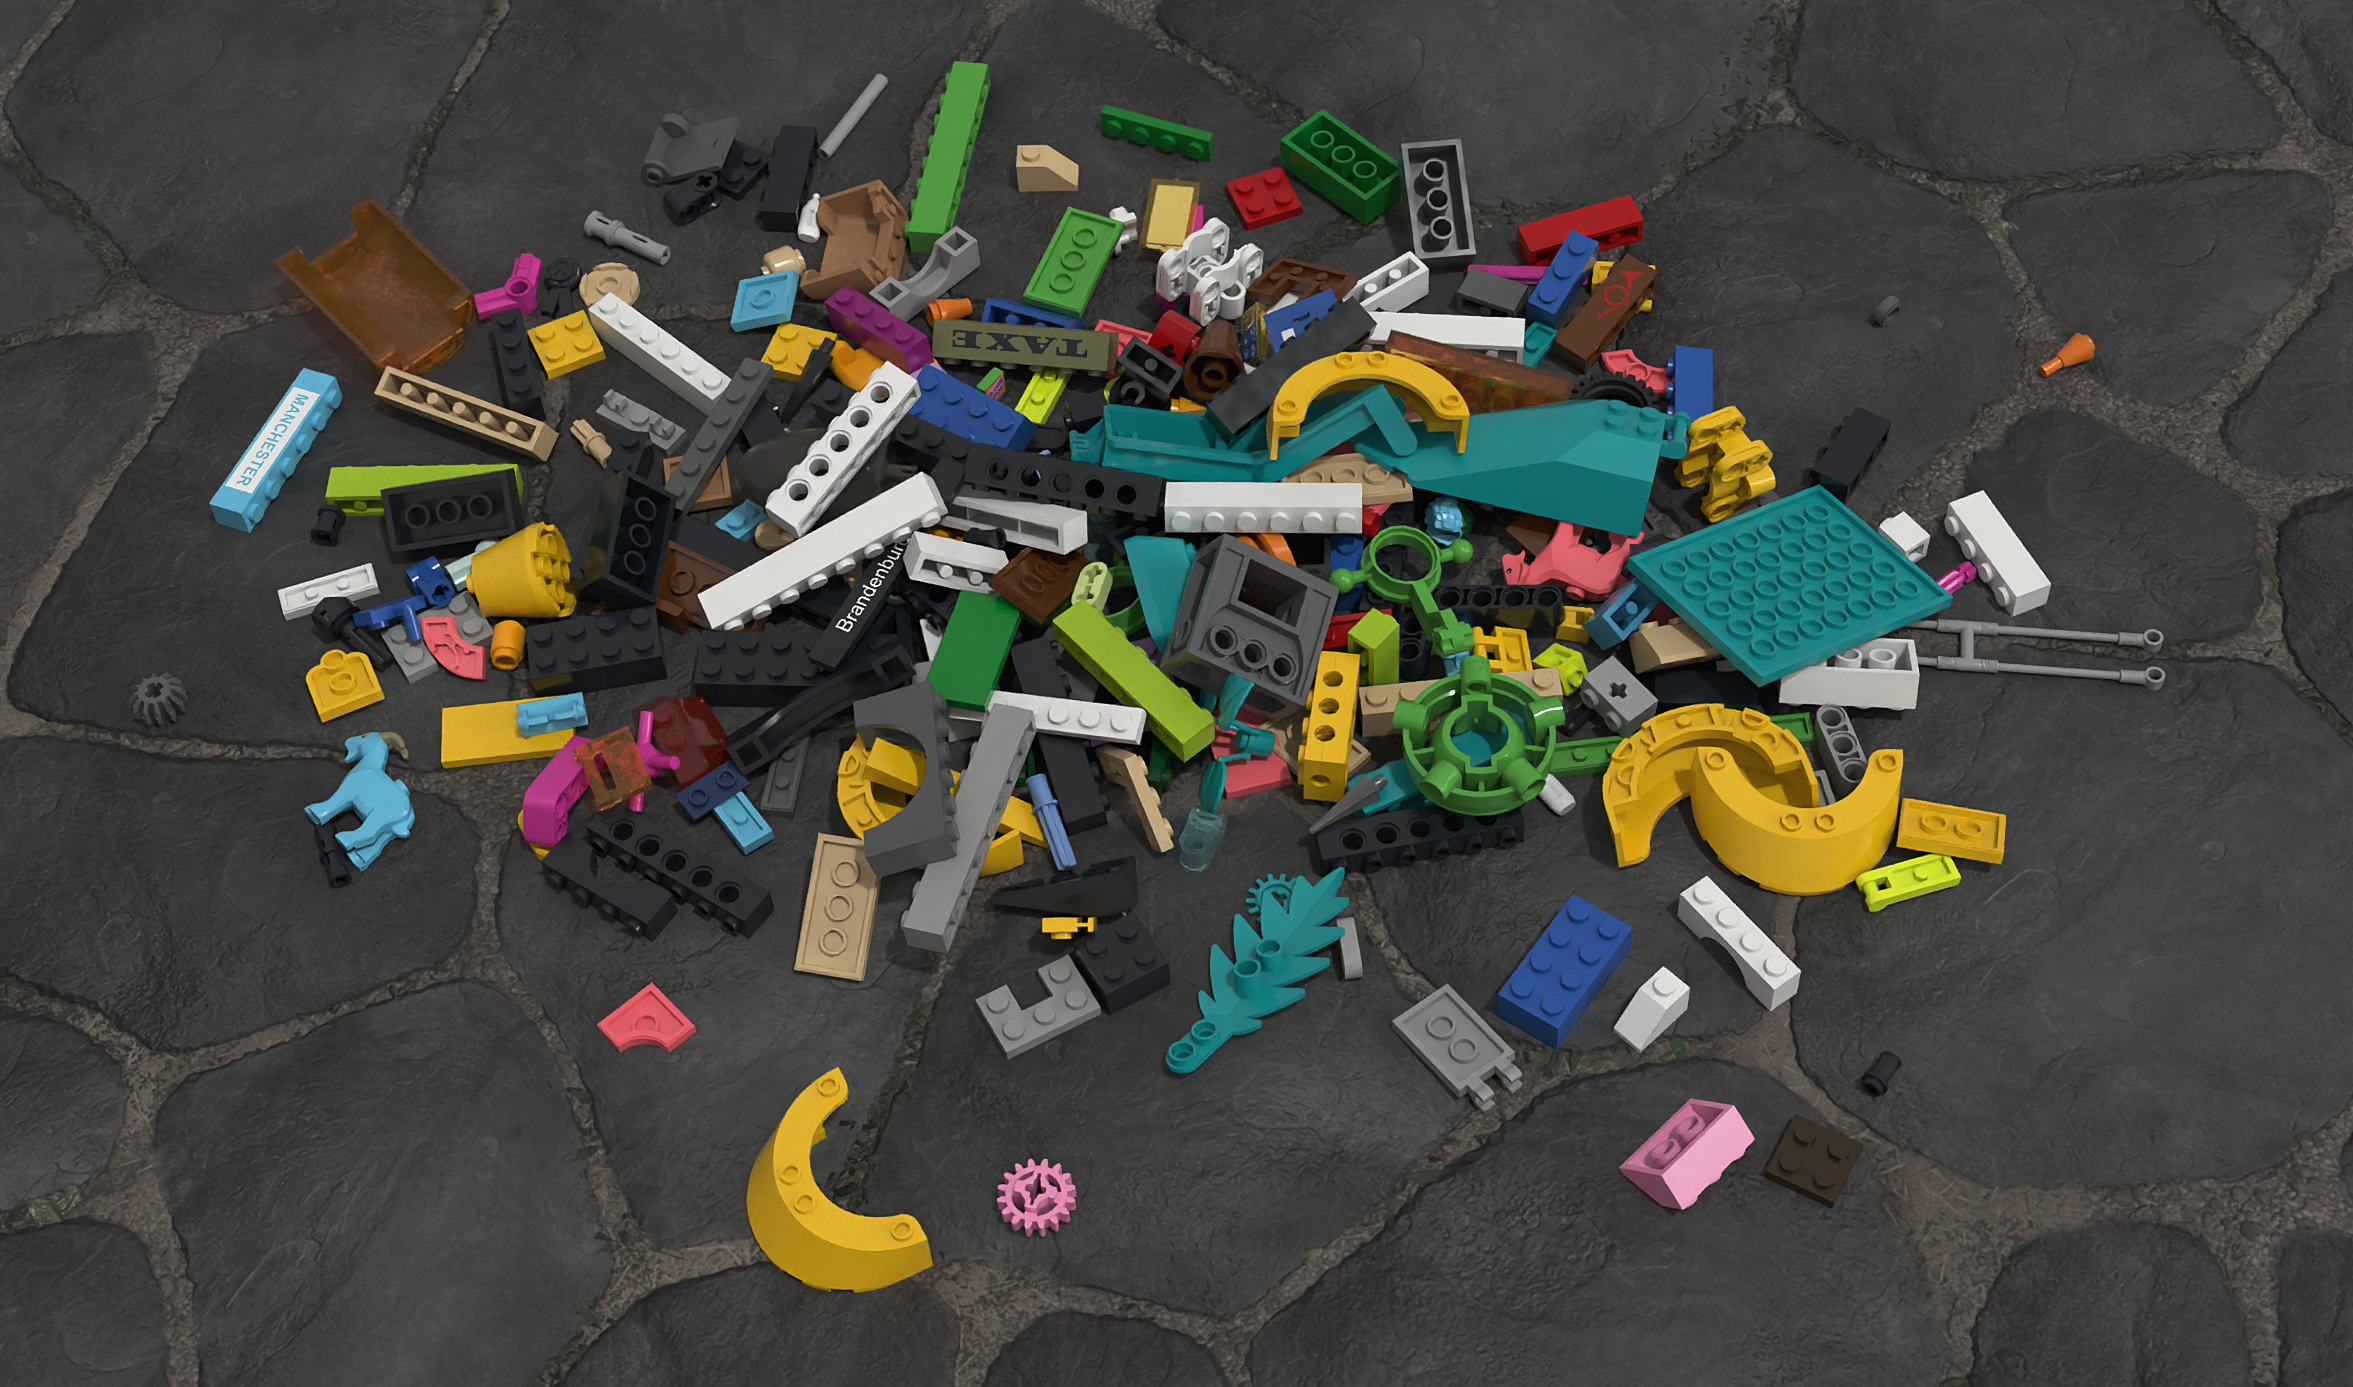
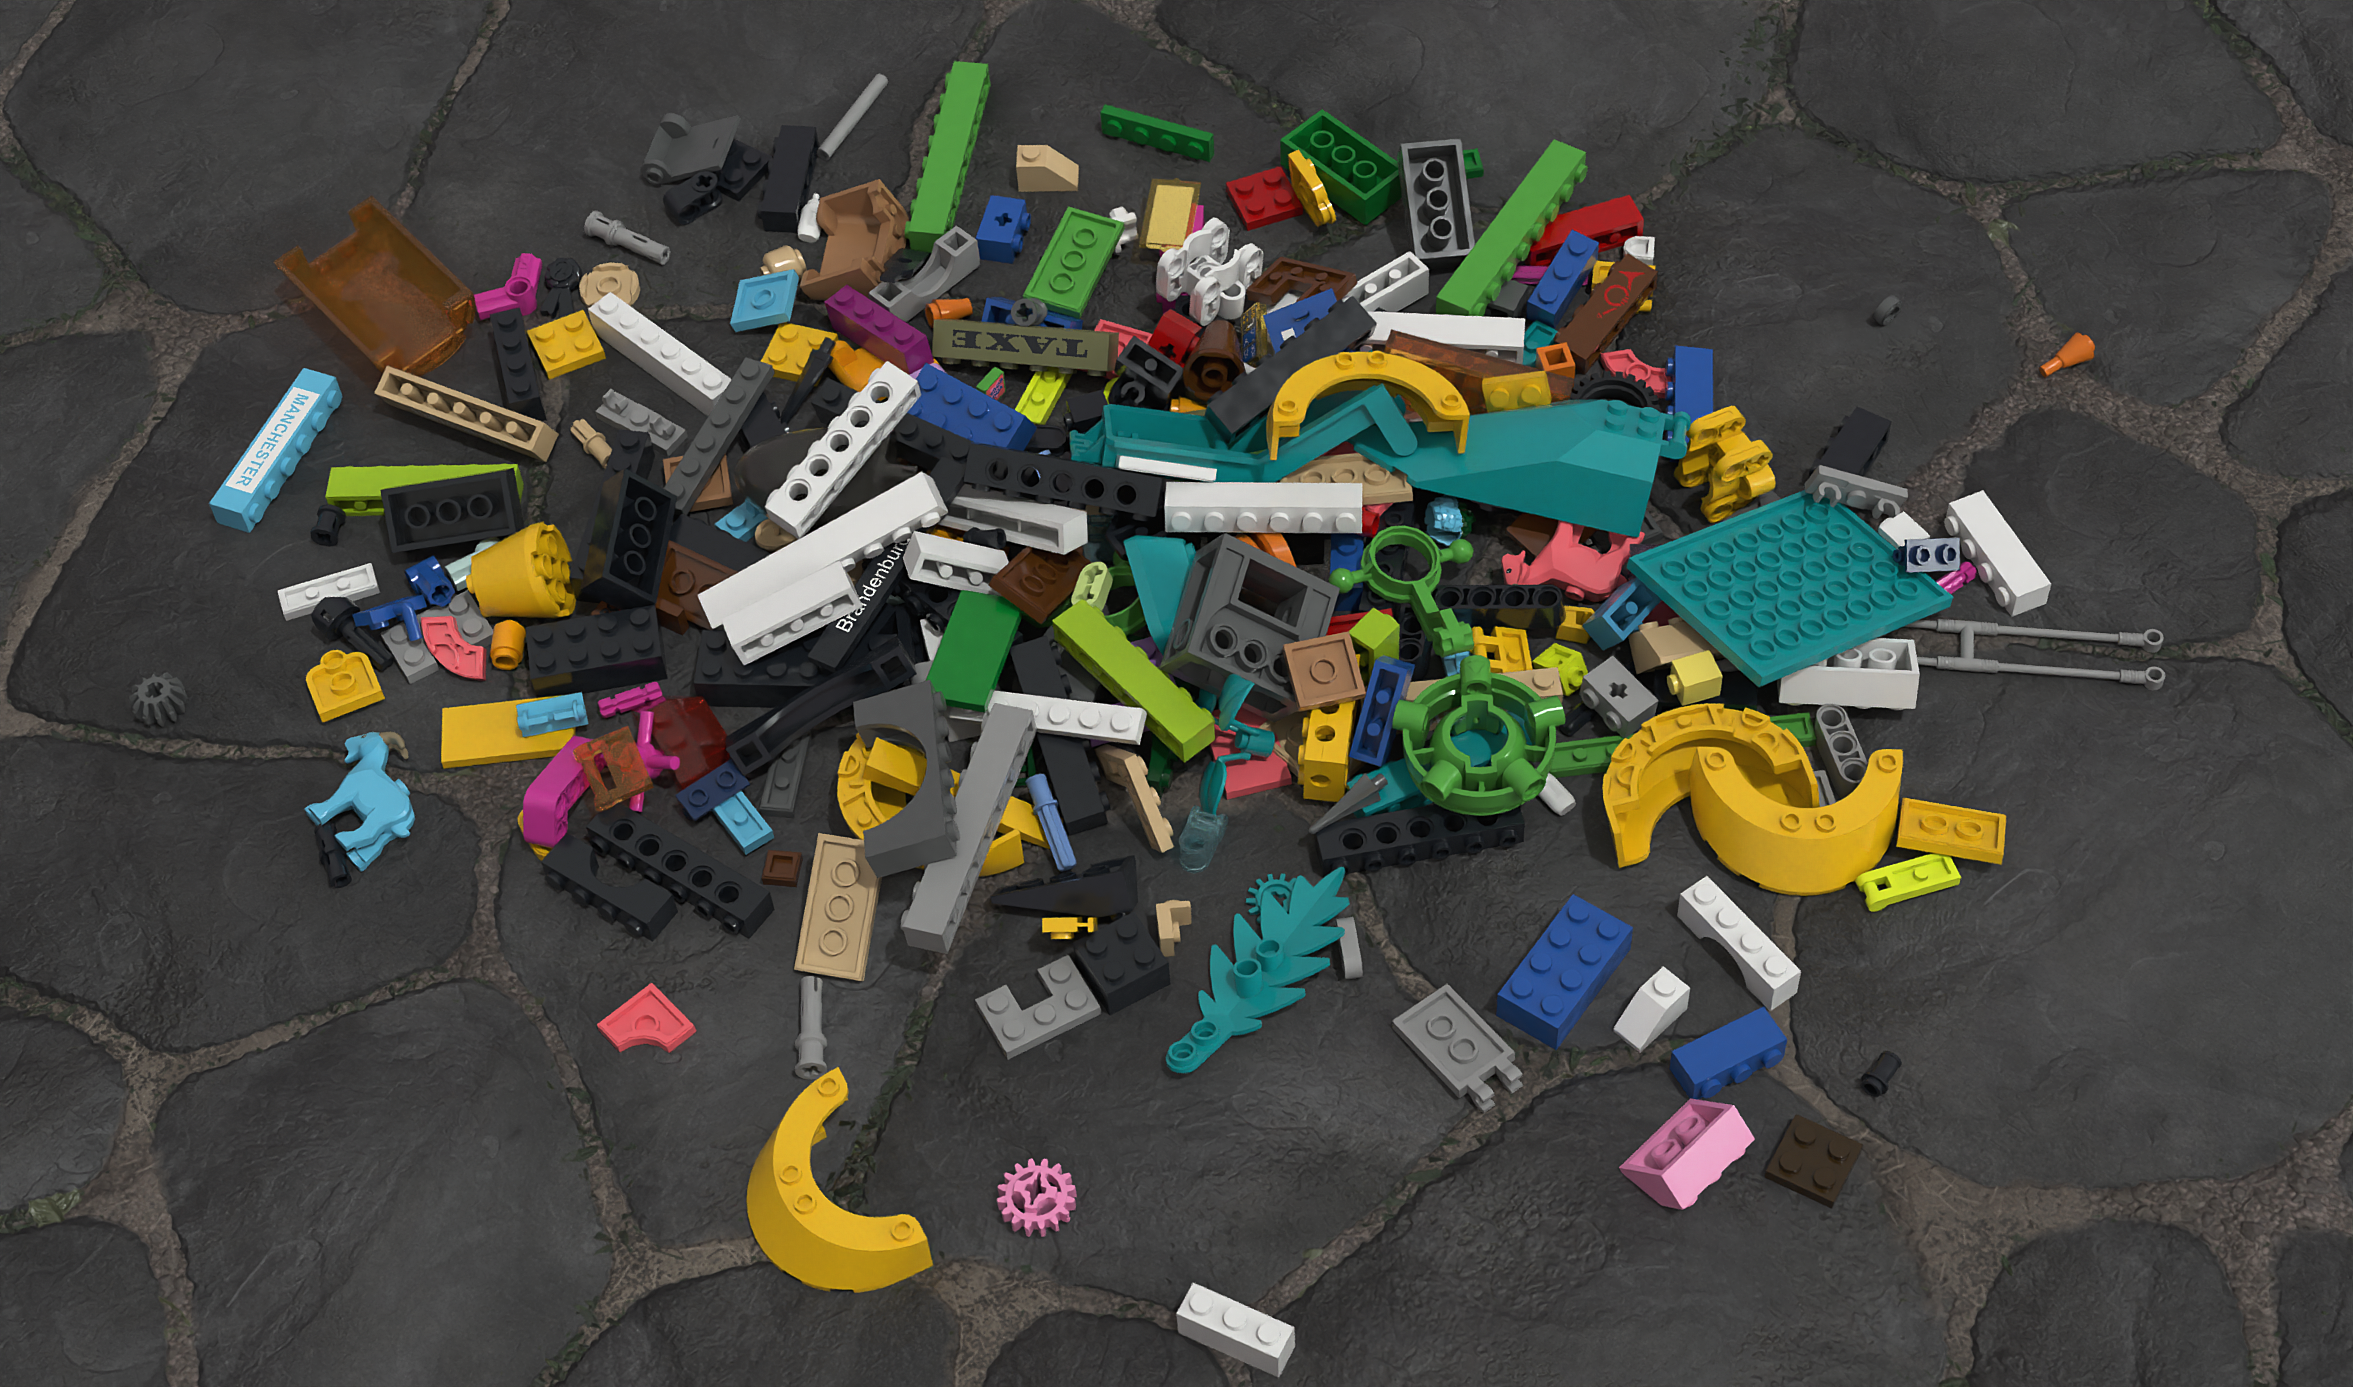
none -> dark pink axle [598,682,663,718]
none -> white brick [721,560,863,665]
none -> reddish brown tile [762,850,803,887]
none -> light grey pin [795,976,827,1080]
none -> black piece [880,248,931,283]
none -> blue brick [975,195,1031,264]
none -> dark grey bush [1011,298,1047,326]
none -> white tile [1116,455,1217,482]
none -> tan bracket [1156,900,1191,957]
none -> white brick [1176,1283,1295,1378]
none -> medium nougat plate [1282,631,1366,712]
none -> yellow plate [1288,150,1336,227]
none -> blue brick [1349,655,1415,767]
none -> bright green brick [1436,139,1588,317]
none -> green tile [1463,148,1484,179]
none -> yellow plate [1481,370,1552,412]
none -> orange brick [1535,342,1575,394]
none -> white tile [1623,236,1655,265]
none -> light yellow brick [1667,650,1723,706]
none -> blue brick [1669,1007,1787,1100]
none -> light grey plate [1805,465,1908,519]
none -> hinge [1892,538,1960,572]

